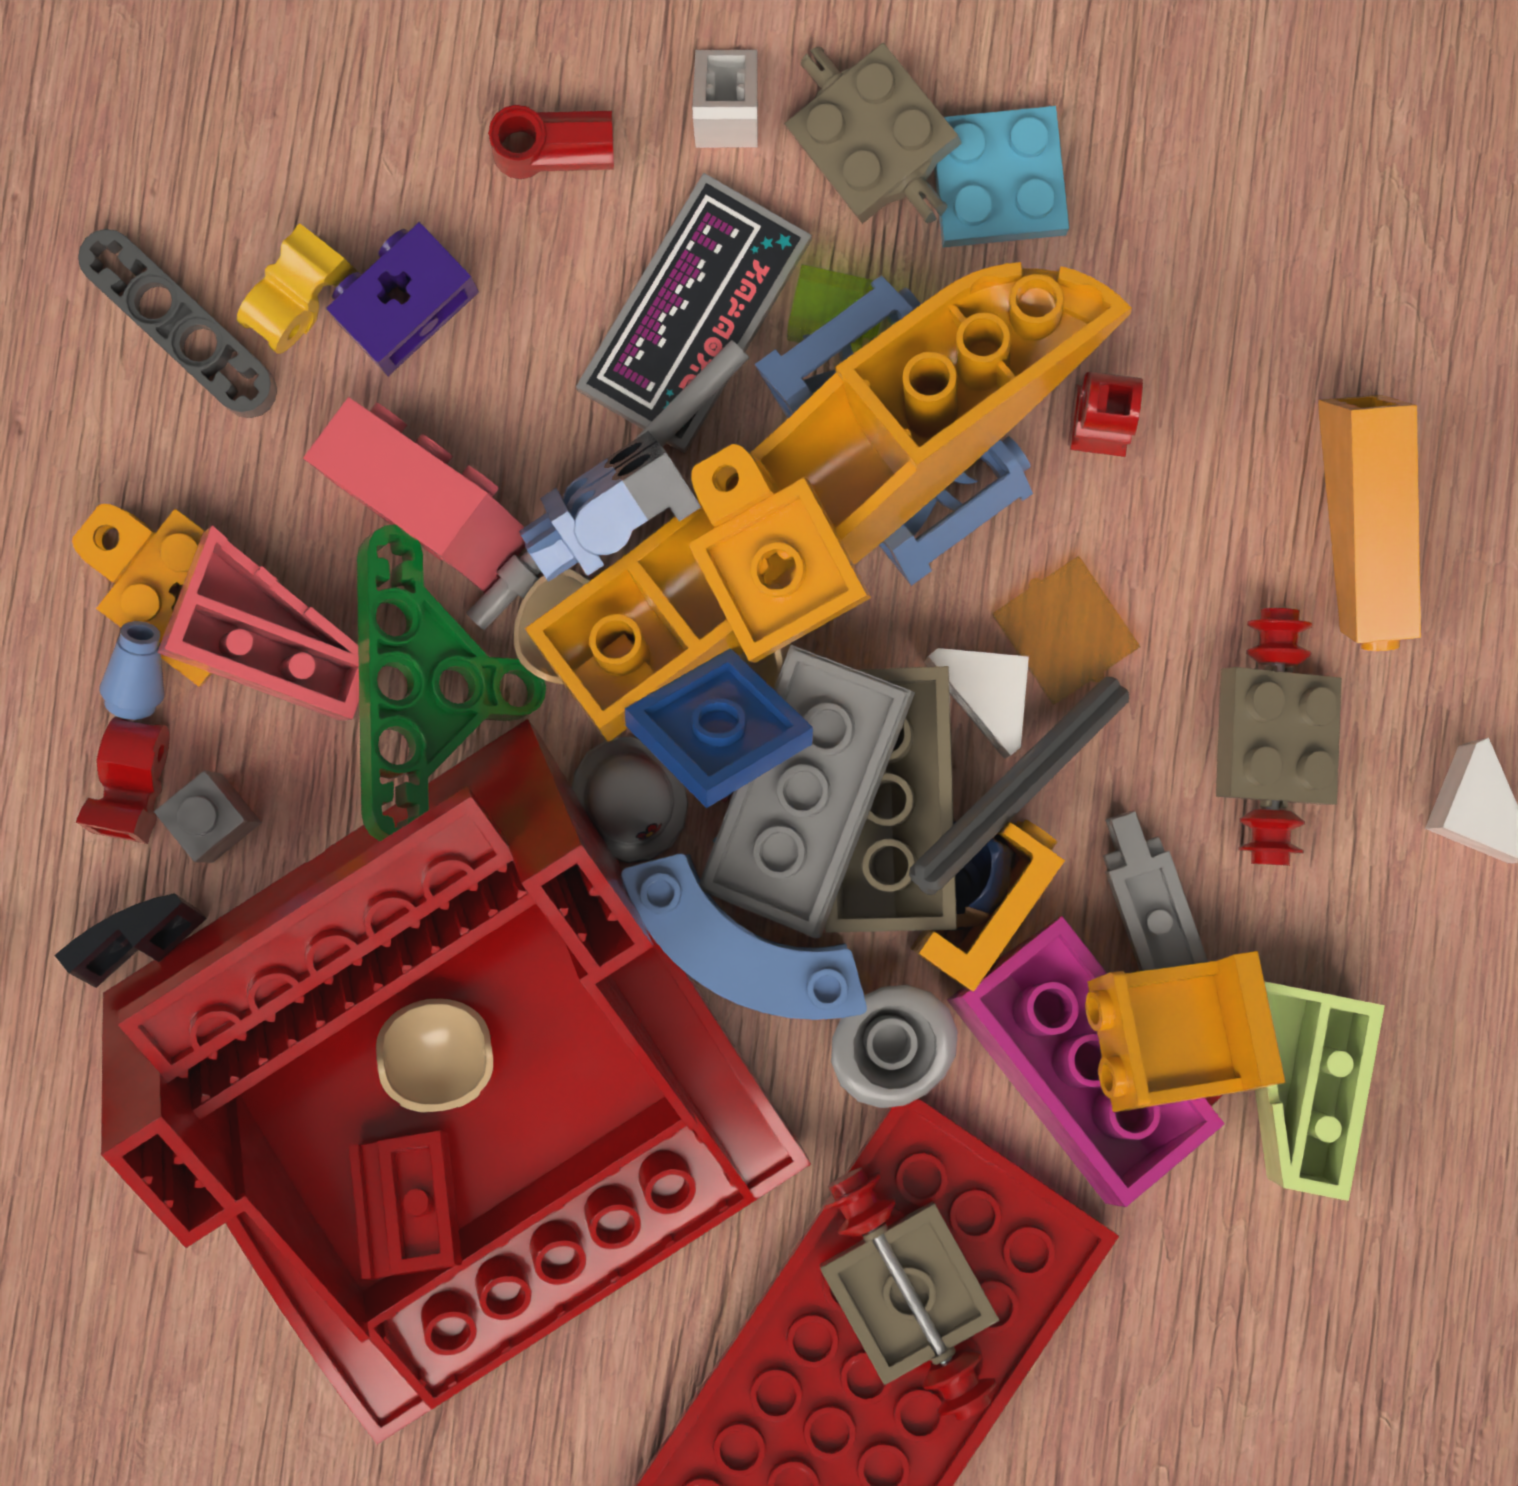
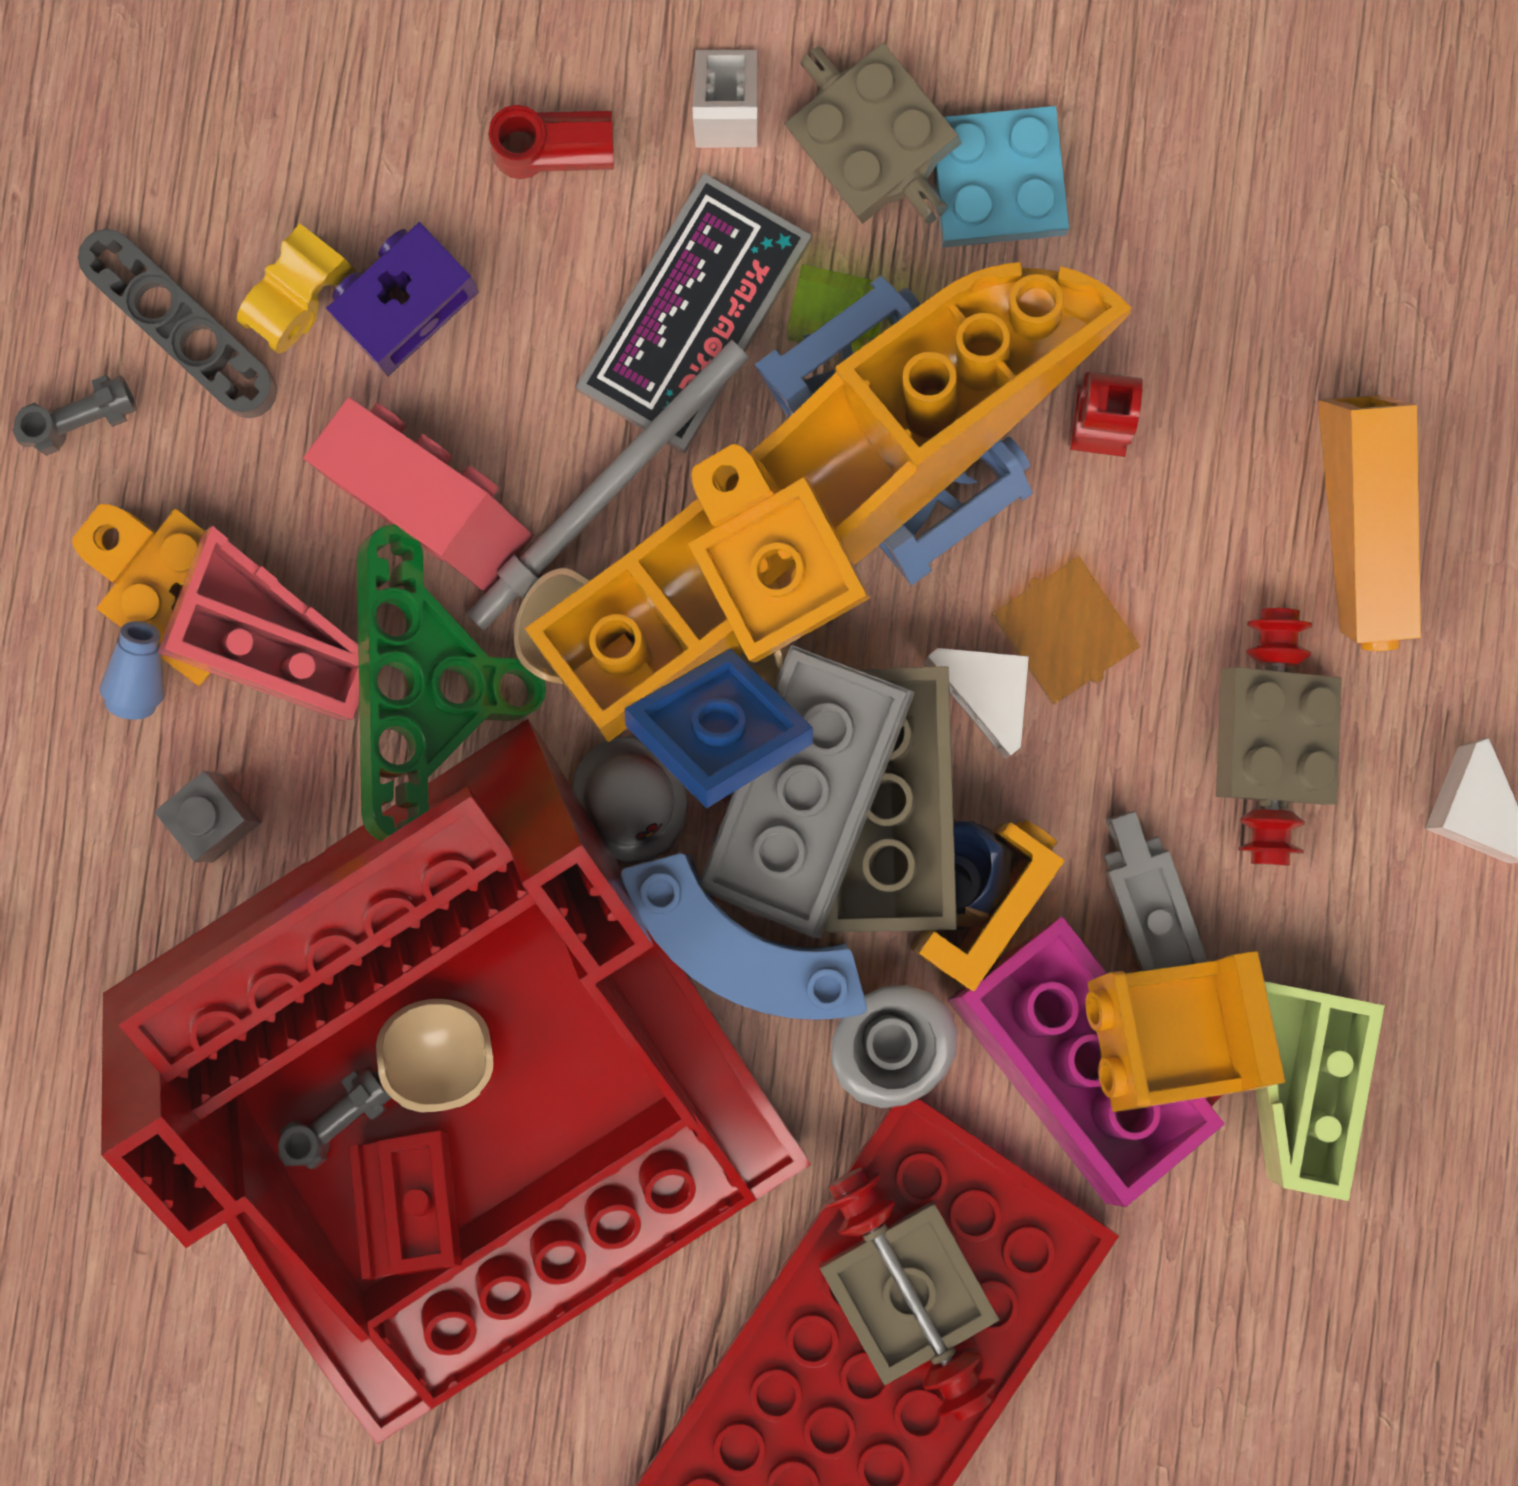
black slope [54,893,207,988] -> none
red leg [76,716,170,844] -> none
hips [519,430,701,582] -> none
dark grey axle [909,677,1129,895] -> none
none -> dark grey bar [12,375,137,456]
none -> dark grey bar [278,1066,391,1169]

